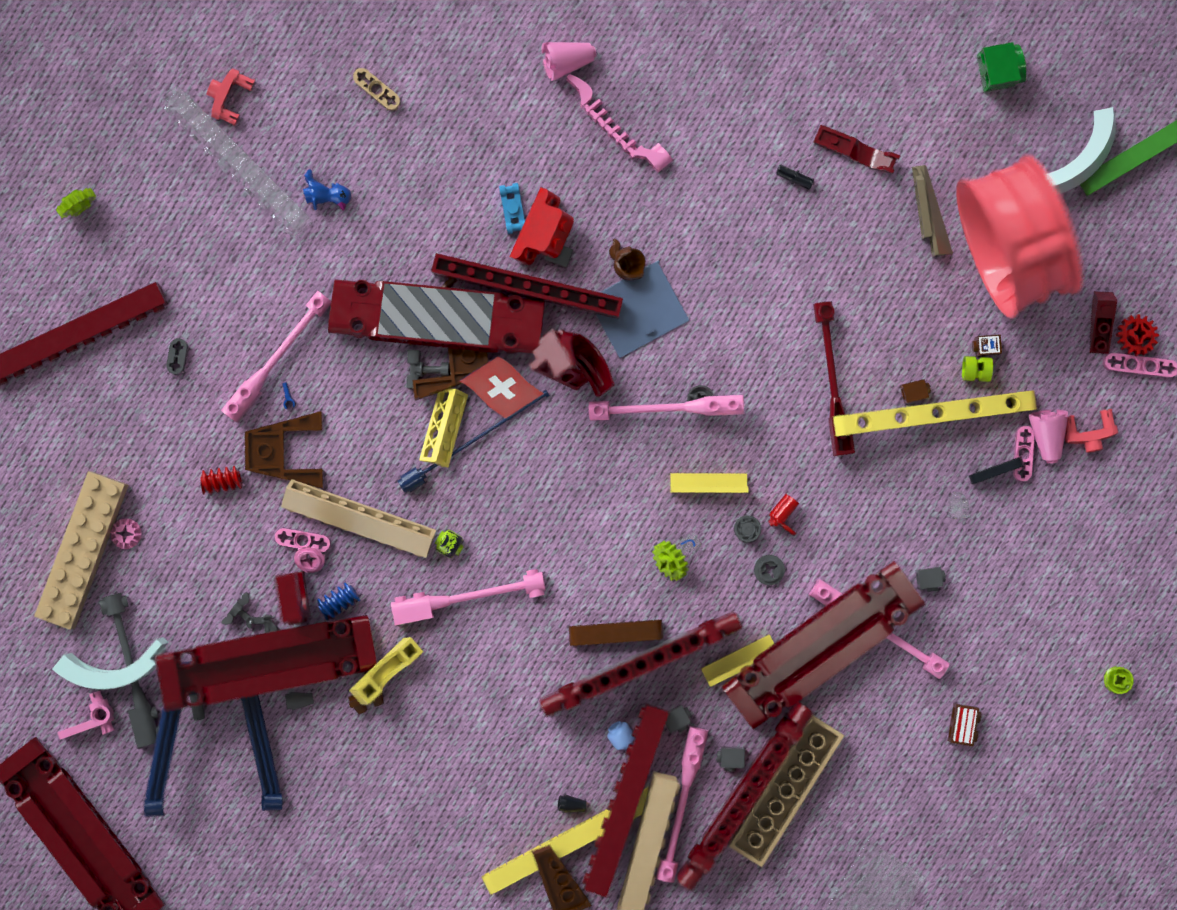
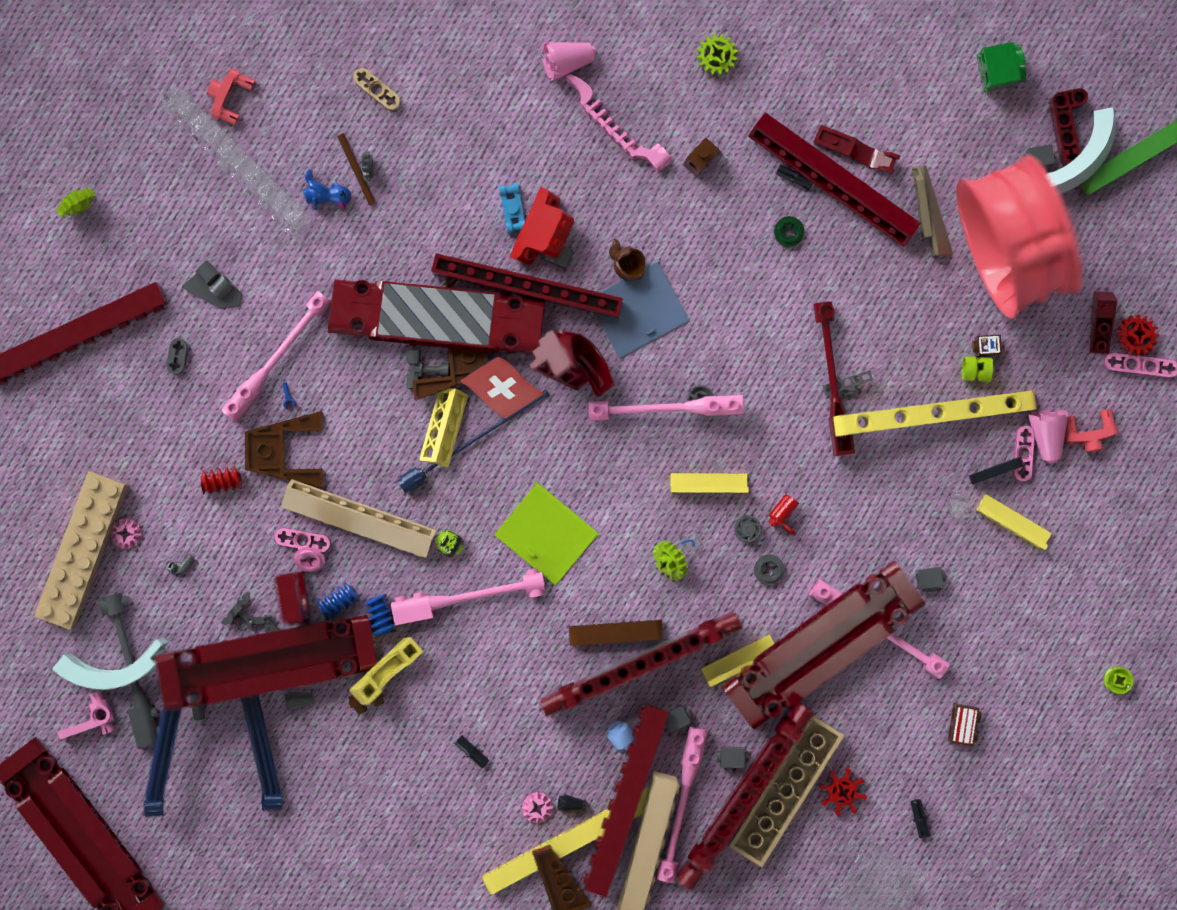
reddish brown brick [900,379,931,404] -> none
none -> dark grey arm [166,554,196,575]
none -> dark grey panel [182,261,242,308]
none -> reddish brown bar [337,133,376,205]
none -> dark grey gear [362,151,374,182]
none -> blue piece [364,594,397,636]
none -> black axle [454,735,489,768]
none -> lime piece [494,481,600,586]
none -> bright pink gear [522,792,553,824]
none -> reddish brown torso [683,137,721,178]
none -> lime gear [696,33,738,76]
none -> dark red brick [748,112,921,247]
none -> dark green gear [774,216,804,247]
none -> red gear [819,767,867,816]
none -> dark grey piece [822,370,873,399]
none -> black axle [910,799,931,838]
none -> light yellow fence [975,494,1052,550]
none -> dark grey brick [1024,144,1055,167]
none -> dark red beam [1049,88,1088,167]

